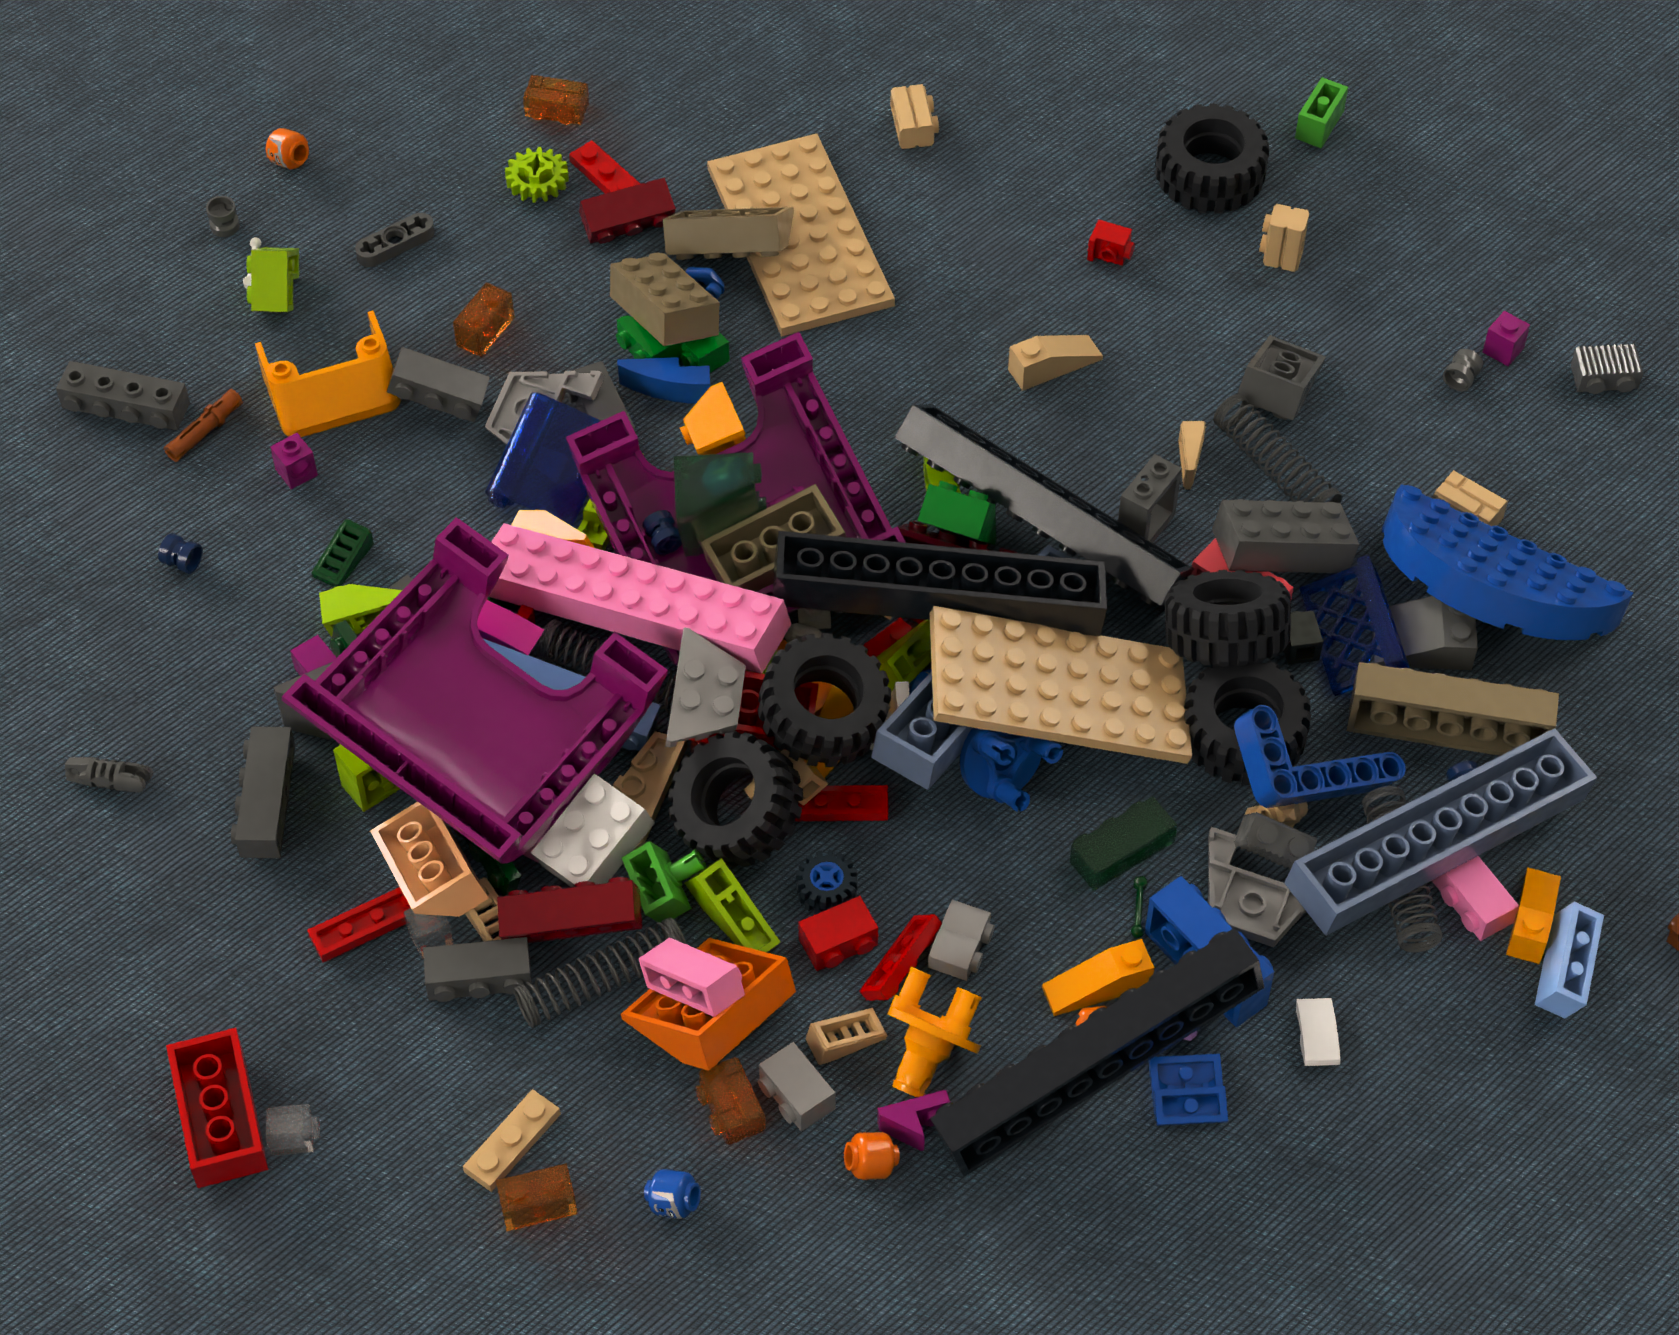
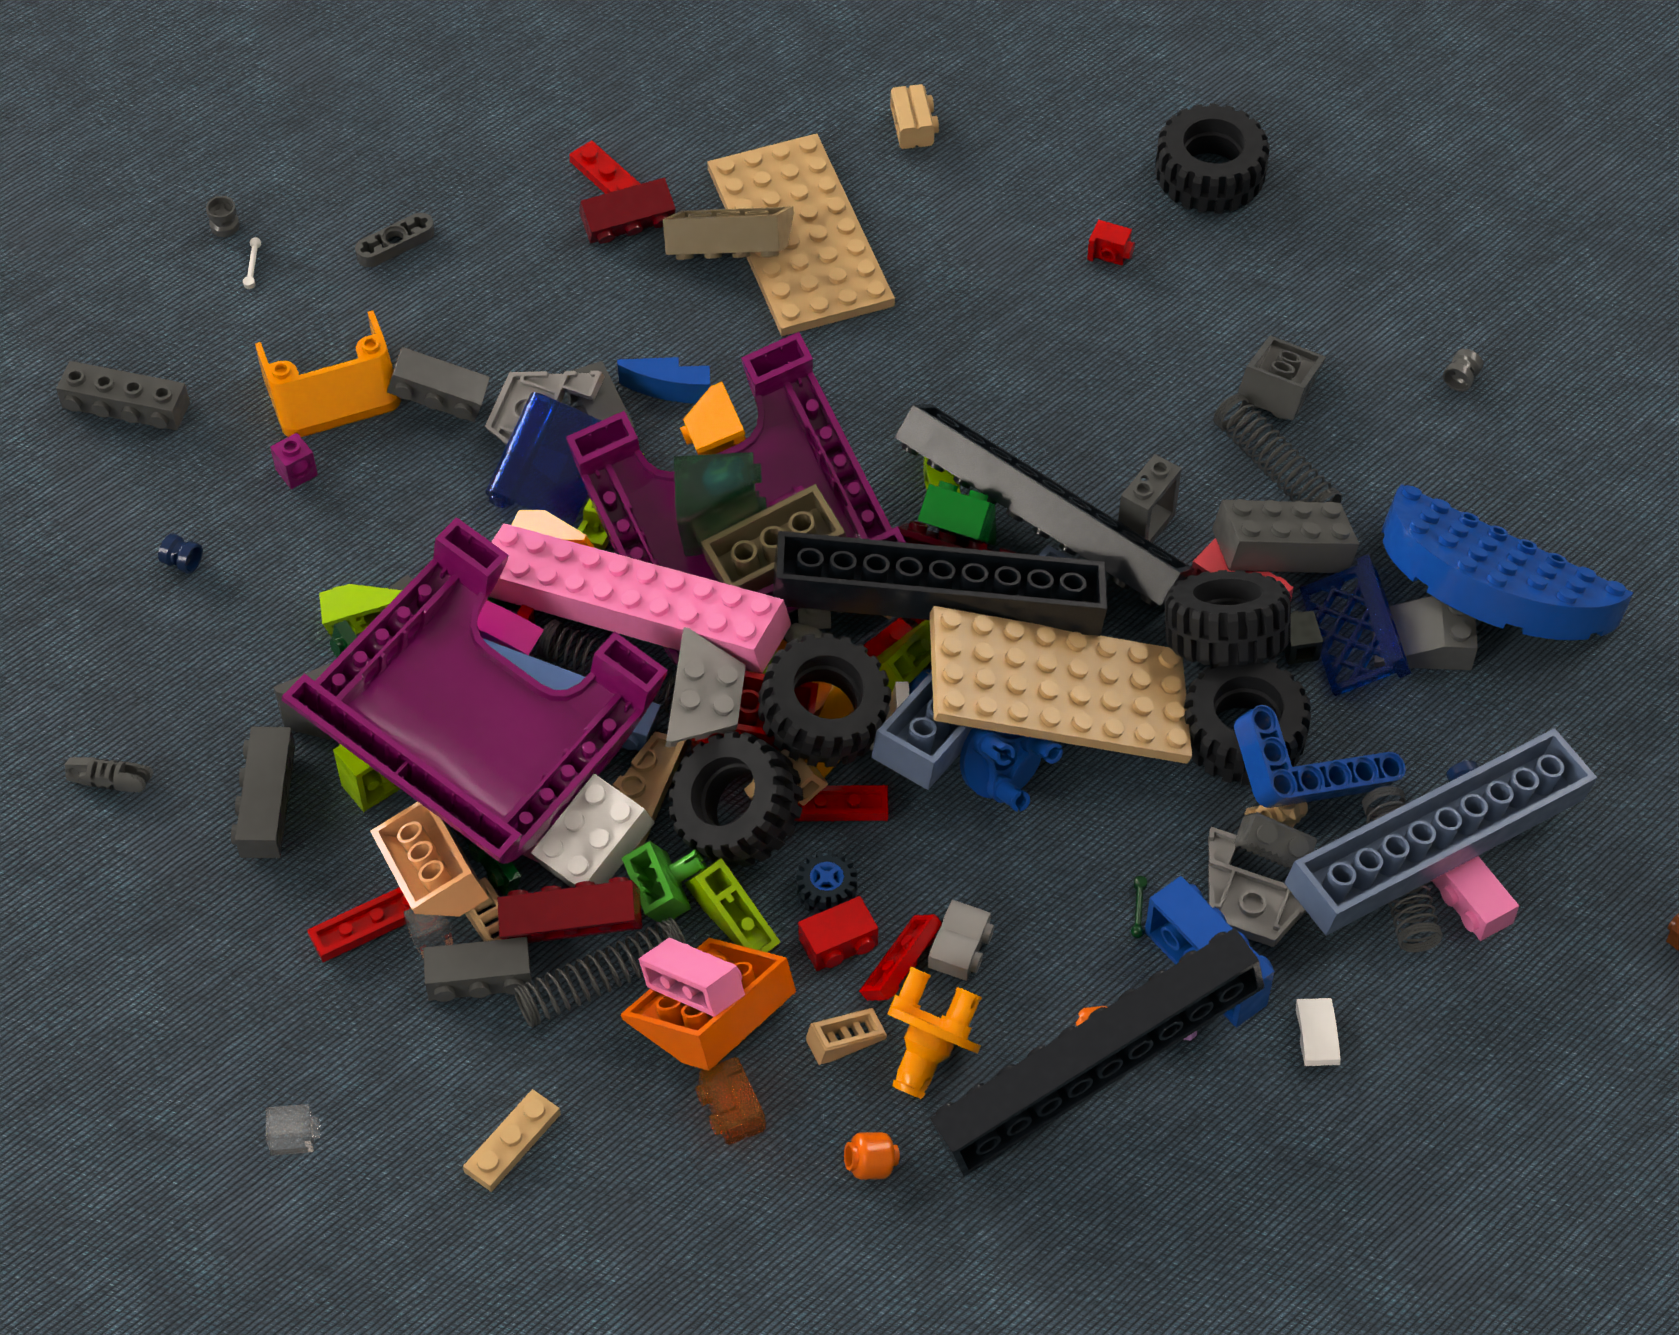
dark orange pin [163,389,243,462] -> none
red brick [166,1028,269,1188] -> none
lime brick [246,247,299,312] -> none
orange head [265,128,309,169] -> none
magenta brick [290,635,336,676] -> none
dark green slope [312,519,374,587] -> none
clear orange brick [453,282,515,357] -> none
clear orange brick [495,1163,577,1231] -> none
lime gear [505,147,569,203] -> none
clear orange brick [523,75,589,125] -> none
dark tan brick [610,253,720,346] -> none
green arch [616,316,730,372] -> none
dark blue wheel [642,510,684,555] -> none
blue head [644,1169,701,1219] -> none
blue arm [686,267,725,299] -> none
light grey brick [758,1042,836,1132] -> none
magenta slope [877,1090,950,1151] -> none
tan slope [1008,335,1103,391] -> none
light orange slope [1042,939,1154,1016] -> none
clear green brick [1070,796,1177,891] -> none
blue slope [1149,1054,1228,1126] -> none
tan slope [1178,421,1206,489] -> none
tan brick [1259,204,1310,272] -> none
bright green brick [1295,77,1348,148] -> none
dark tan brick [1346,662,1559,756] -> none
tan brick [1433,470,1508,526] -> none
magenta brick [1482,311,1530,367] -> none
light orange slope [1506,867,1561,964] -> none
light blue brick [1535,901,1604,1019] -> none
dark grey brick [1571,343,1643,394] -> none

